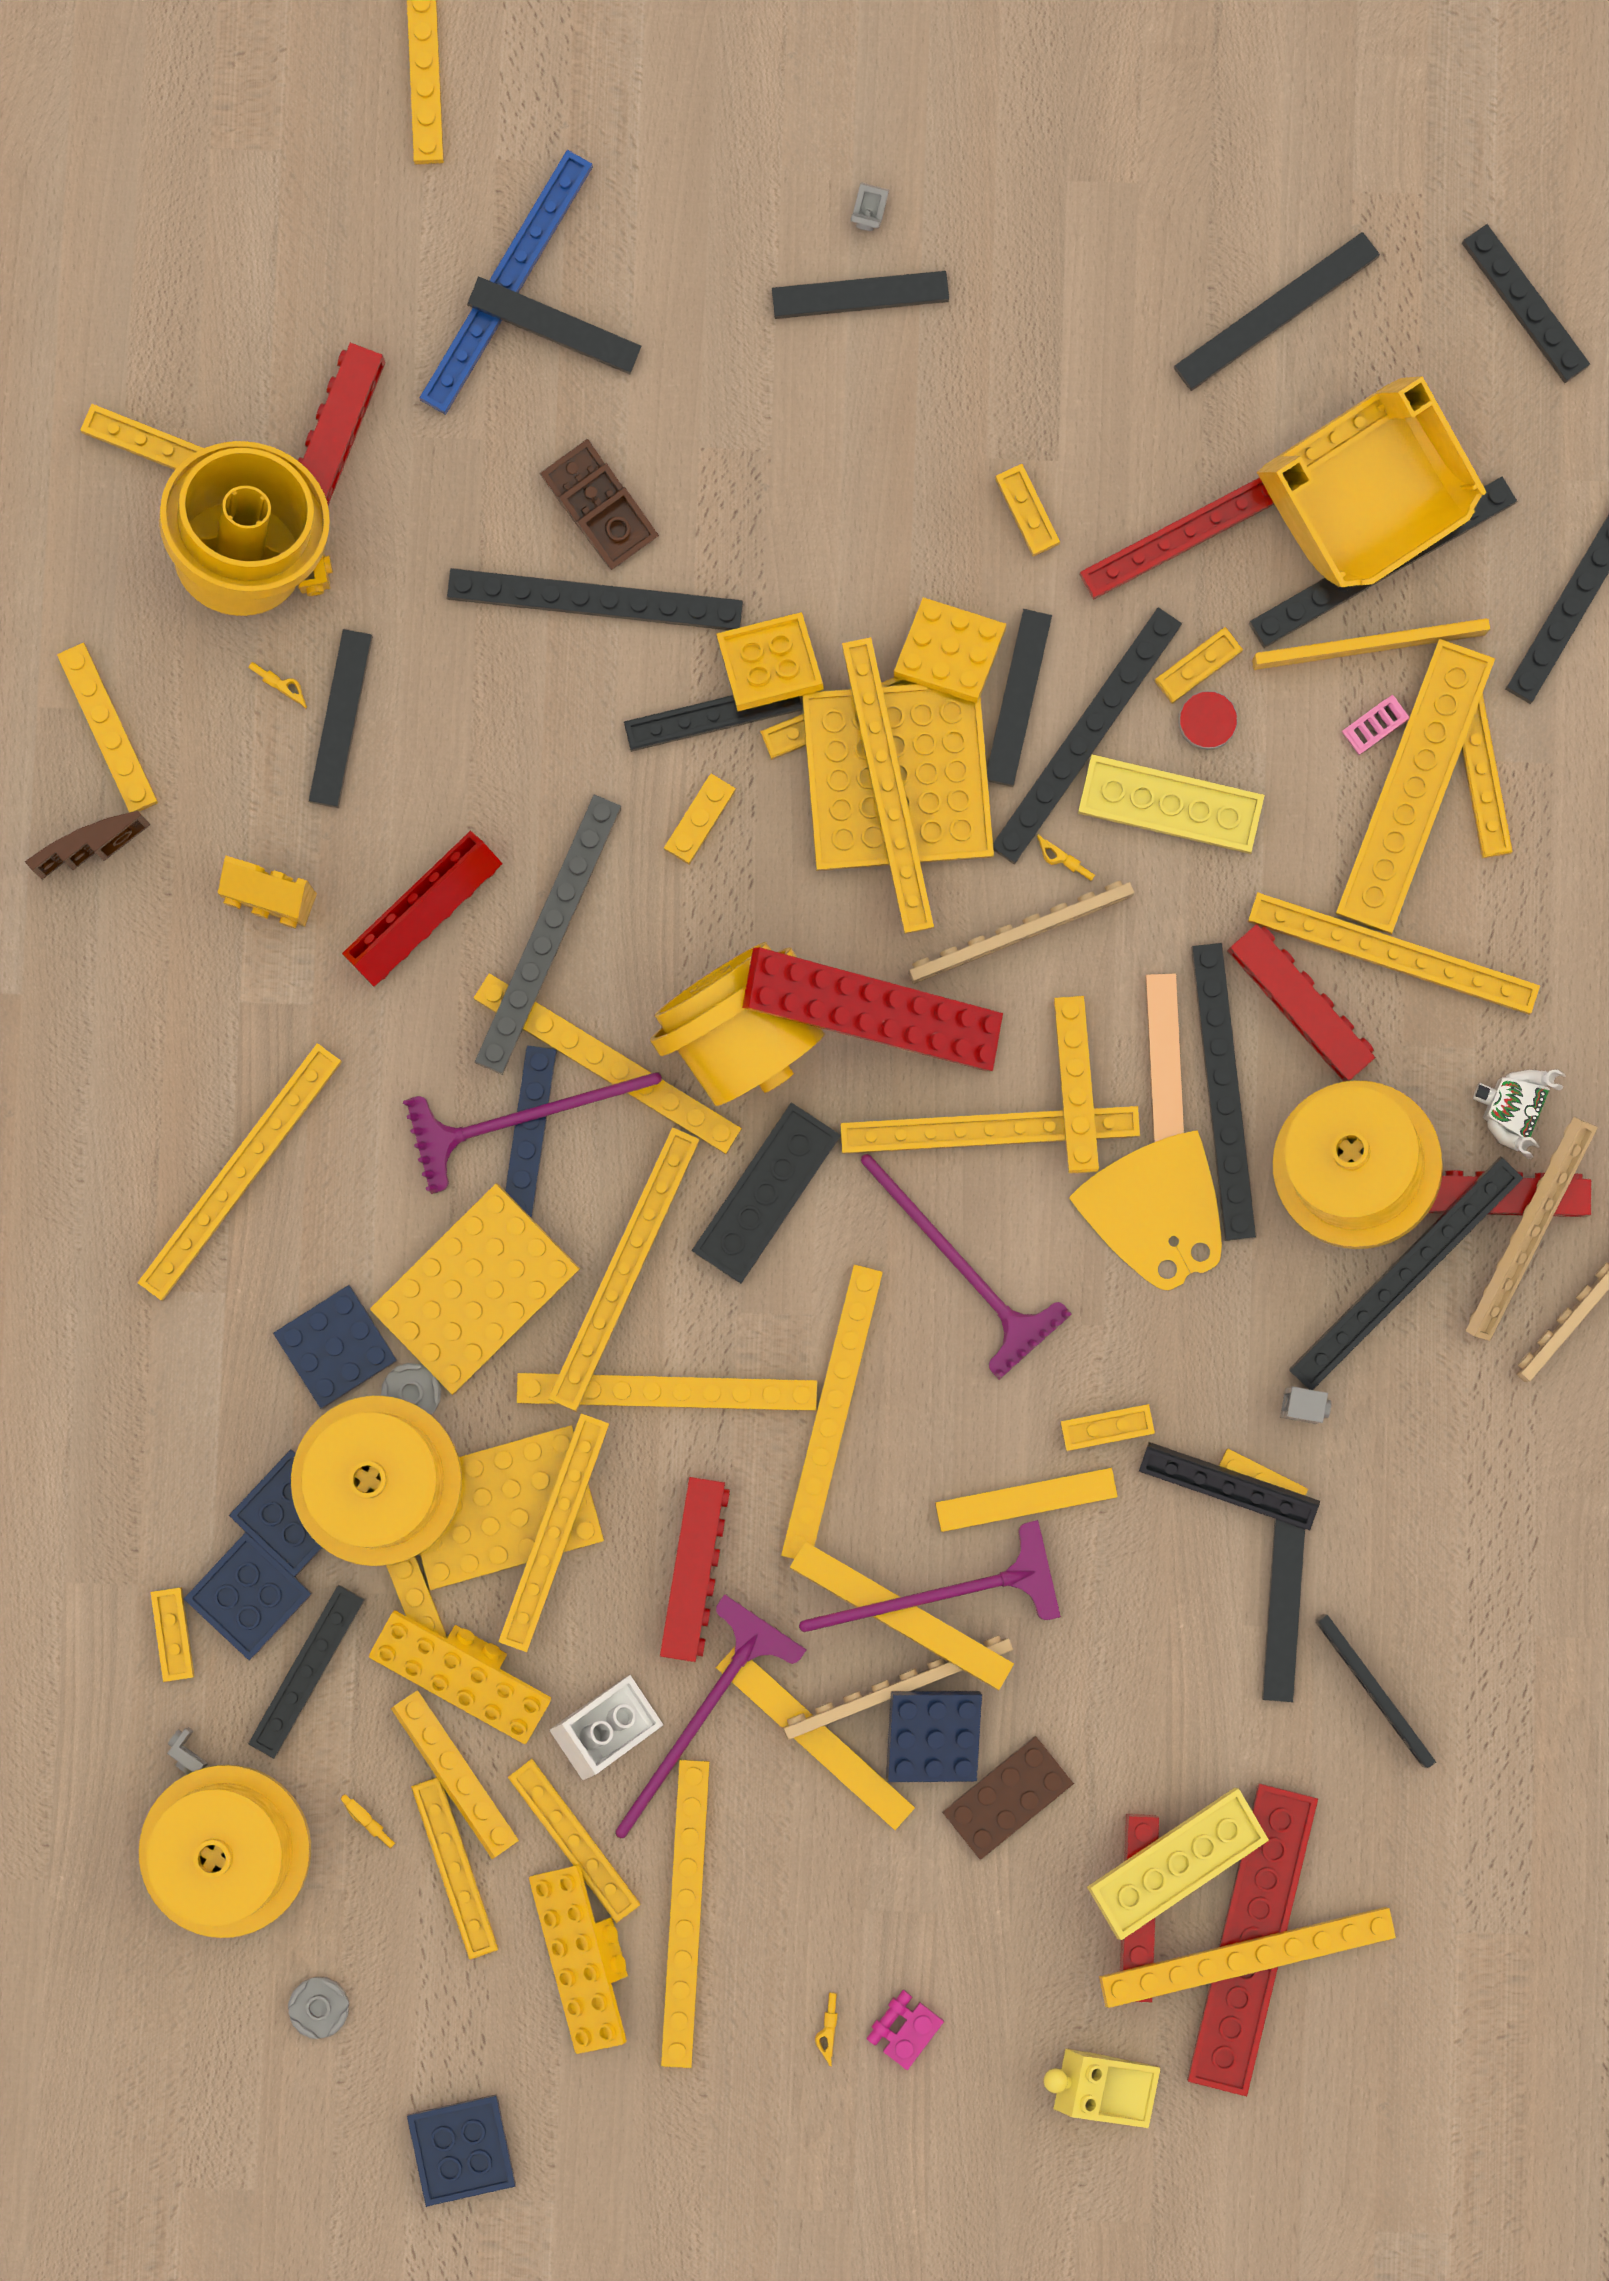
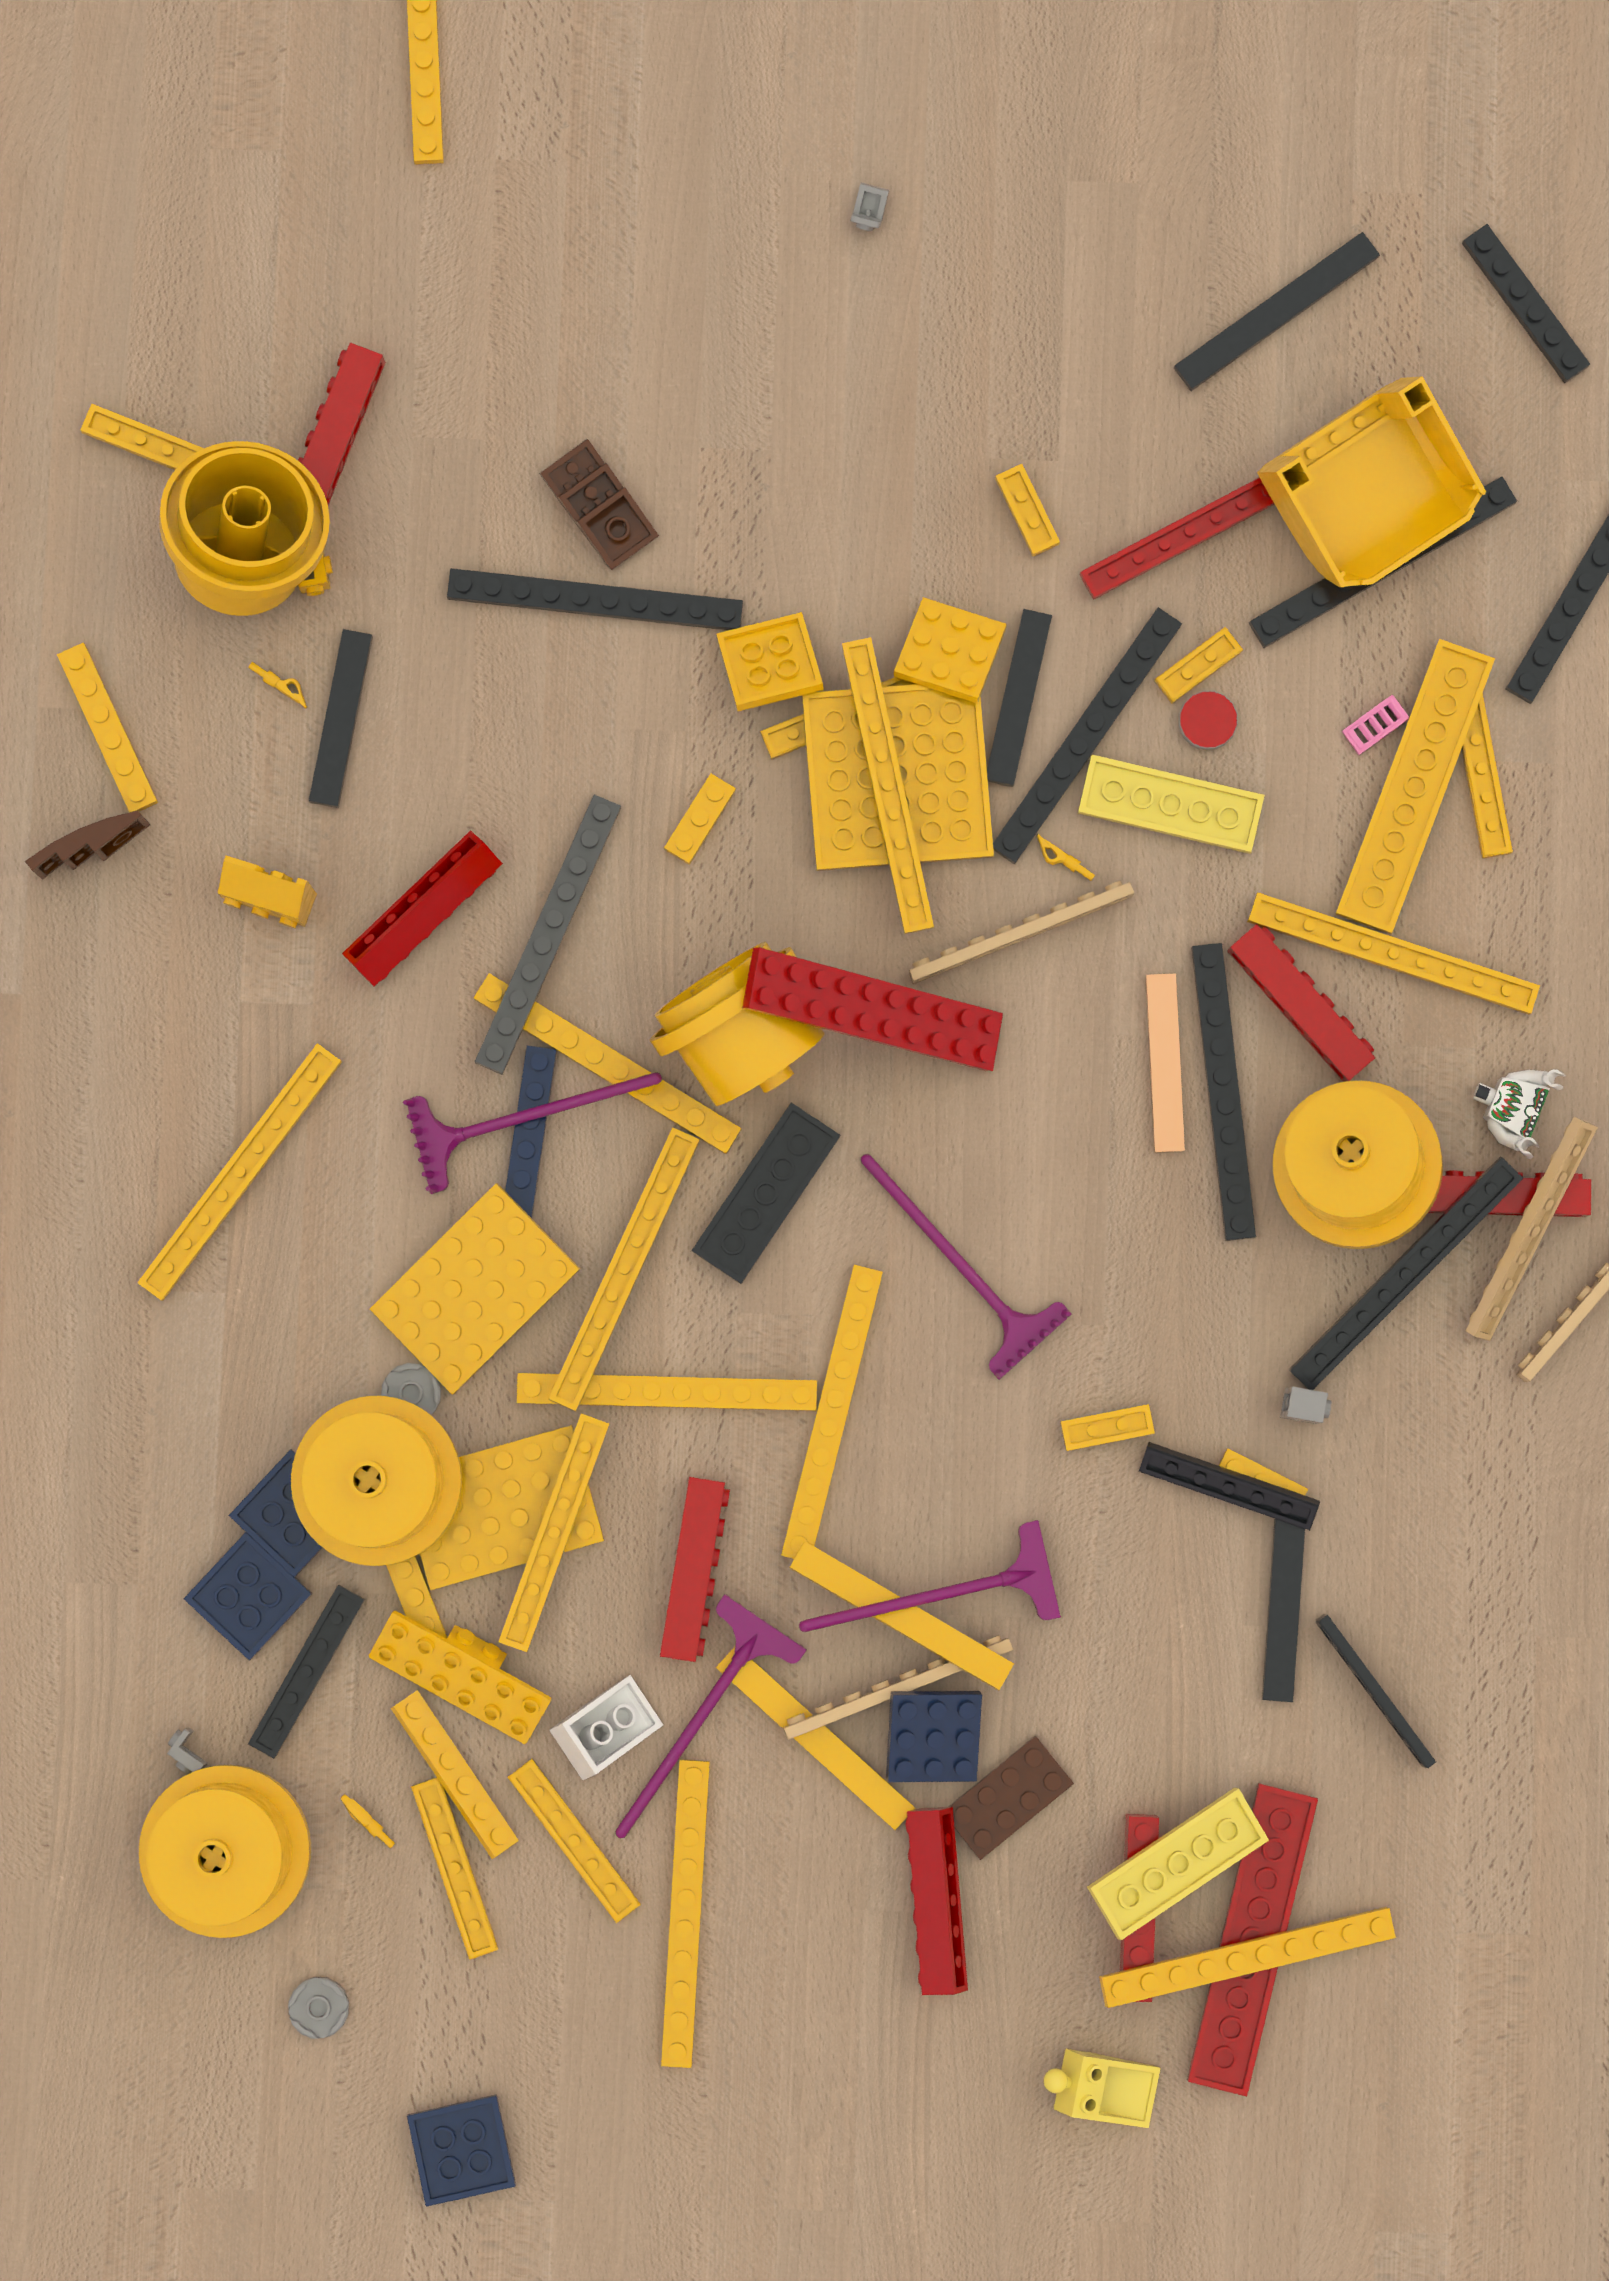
yellow plate [150,1587,195,1682] -> none
dark blue plate [273,1285,398,1409] -> none
blue plate [419,150,593,415] -> none
black tile [467,276,642,375] -> none
yellow bracket [529,1865,628,2054] -> none
black tile [624,695,803,752] -> none
black tile [772,271,949,319] -> none
yellow hand [815,1992,838,2067] -> none
yellow plate [840,1106,1140,1154] -> none
dark pink plate [866,1990,944,2070] -> none
yellow tile [935,1468,1118,1532] -> none
yellow plate [1054,996,1099,1173] -> none
yellow piece [1069,1130,1222,1290] -> none
yellow tile [1252,618,1490,670] -> none
none -> red brick [905,1807,968,1995]

